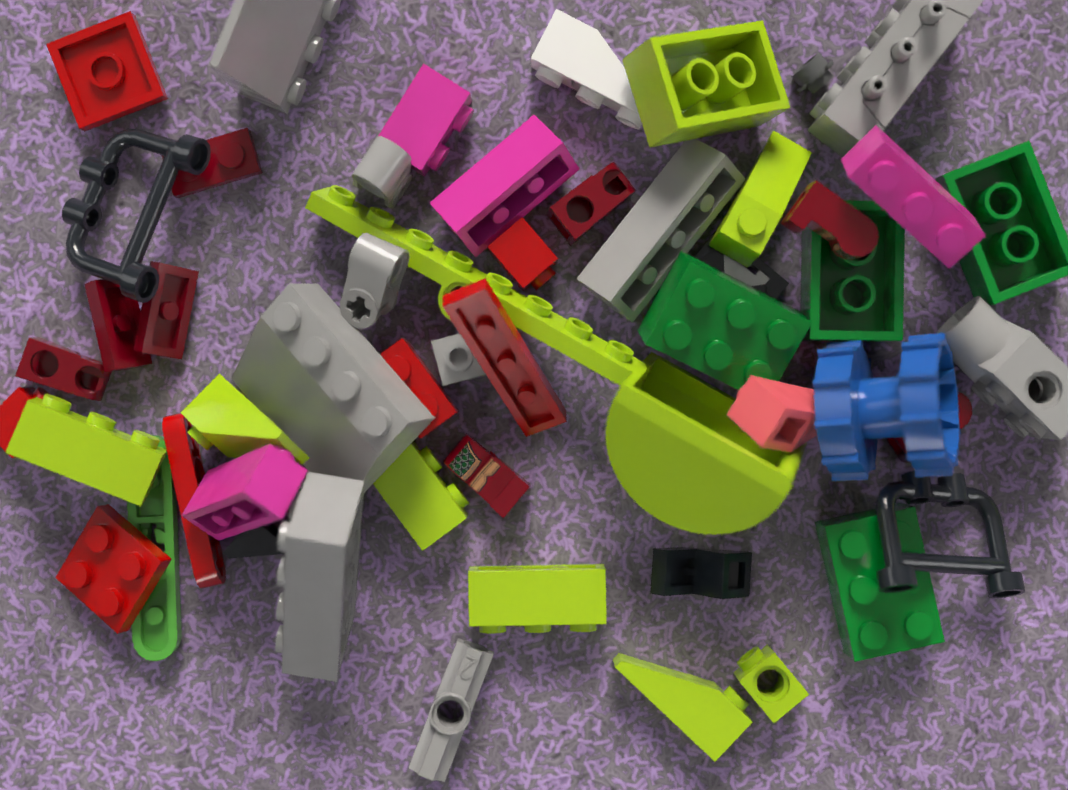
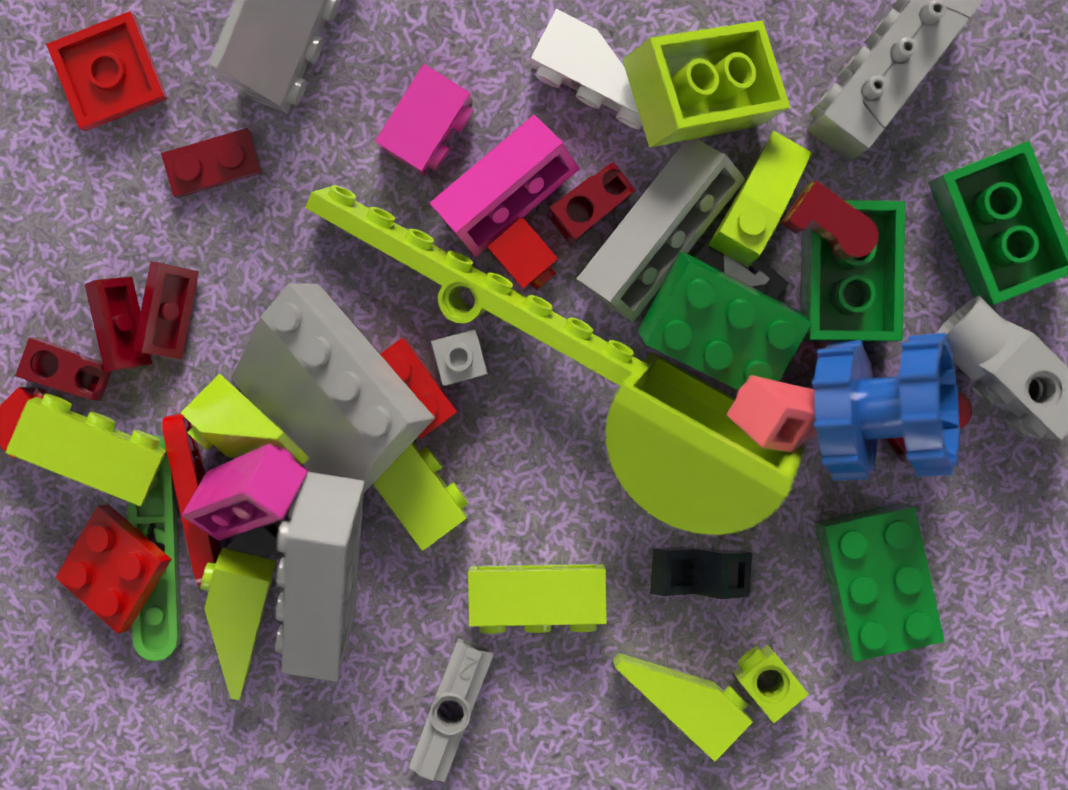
black bar [62,129,211,303] -> none
light grey piece [340,233,410,329] -> none
light grey piece [351,136,413,209] -> none
red plate [442,278,567,437] -> none
dark red leg [443,433,531,518] -> none
dark grey plate [791,52,834,94] -> none
dark pink brick [841,125,986,269] -> none
black bar [876,470,1025,598] -> none
none -> lime slope [200,548,277,700]

